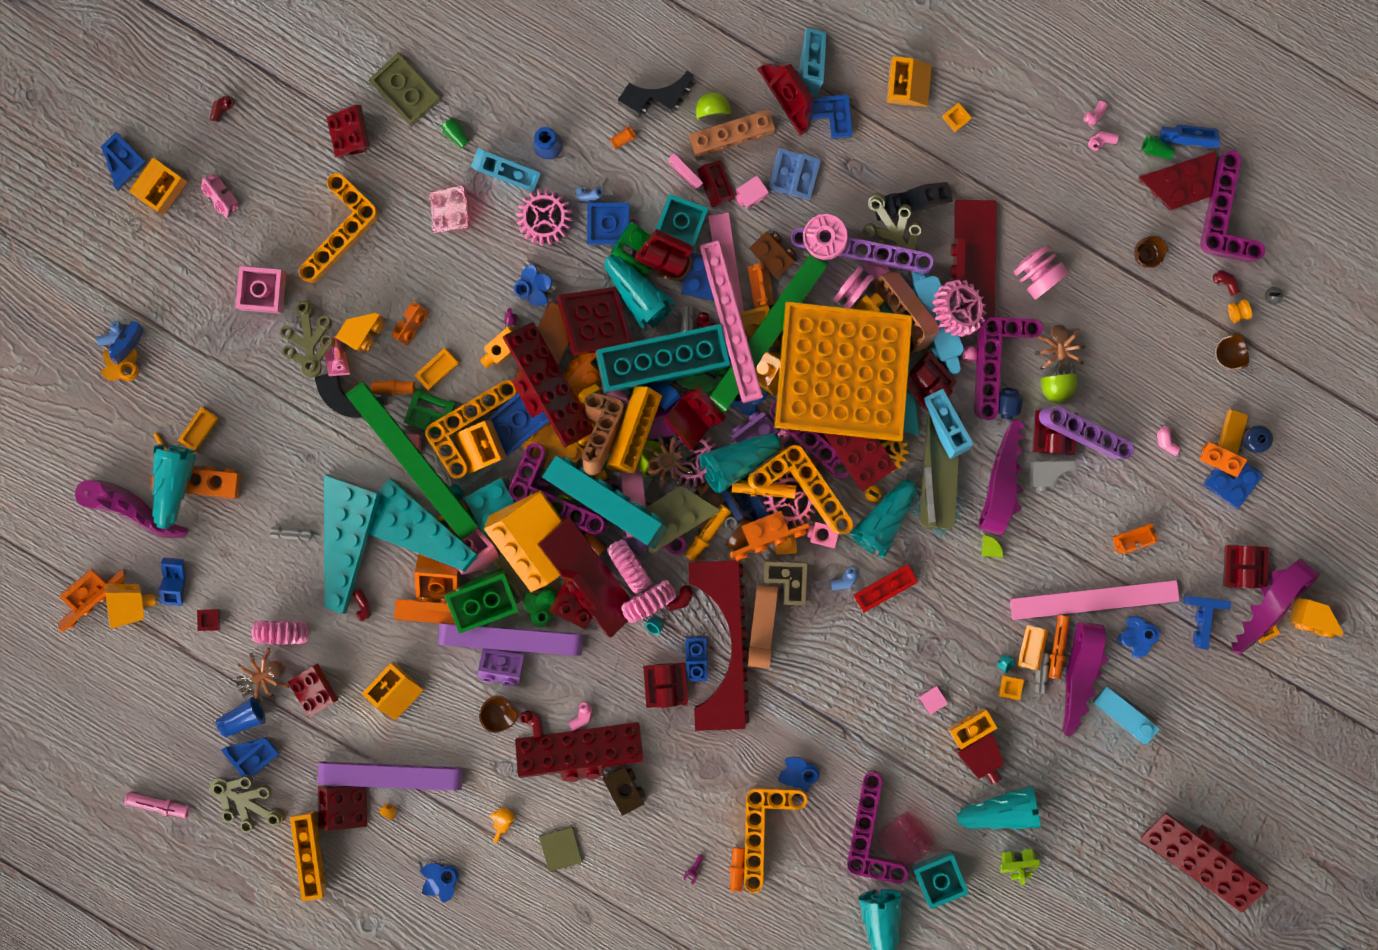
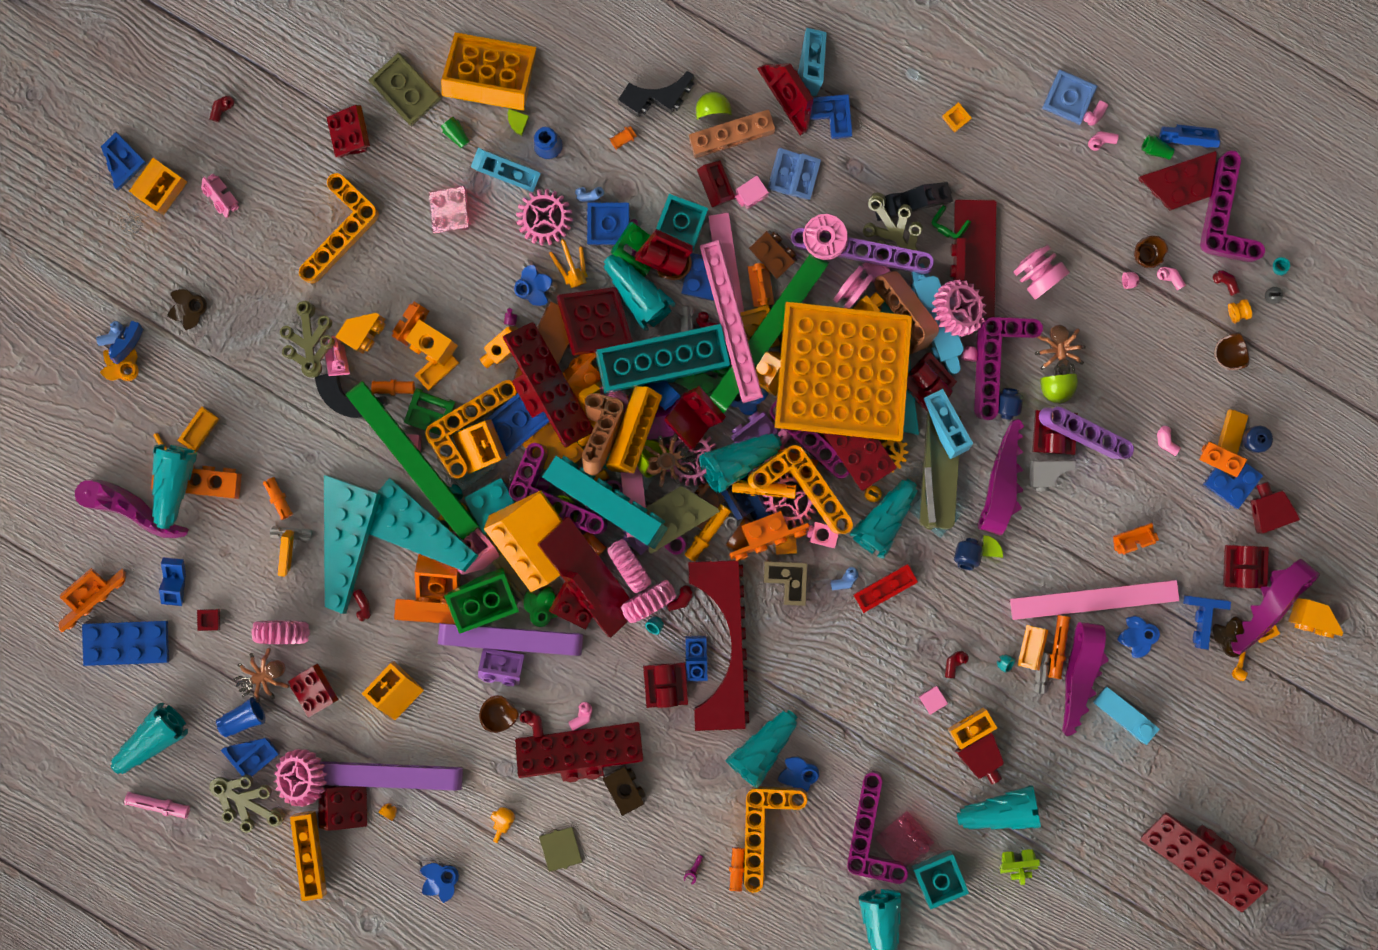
light orange torso [104,584,156,629] -> none
bright pink brick [236,266,286,314] -> none
bright pink tile [669,153,703,191] -> none
nougat beam [747,584,778,669] -> none
light orange slope [886,56,932,107] -> none
light orange plate [998,675,1024,700] -> none
none -> blue plate [82,621,169,666]
none -> teal cone [111,703,188,774]
none -> dark brown plate [167,289,207,330]
none -> orange pin [263,477,293,520]
none -> bright pink gear [273,749,327,807]
none -> light orange tile [278,530,294,577]
none -> light orange brick [405,319,458,366]
none -> light orange slope [441,32,536,111]
none -> lime tile [508,109,529,136]
none -> light orange plant [549,239,588,288]
none -> teal cone [725,710,798,788]
none -> green piece [931,205,971,240]
none -> dark red arm [945,651,969,678]
none -> dark blue head [954,538,983,571]
none -> medium blue tile [1042,69,1097,125]
none -> bright pink hinge [1122,272,1139,289]
none -> bright pink arm [1157,267,1186,290]
none -> dark brown plate [1213,616,1244,658]
none -> light orange hand [1232,651,1248,681]
none -> dark red torso [1250,481,1300,534]
none -> teal hinge [1272,257,1290,276]

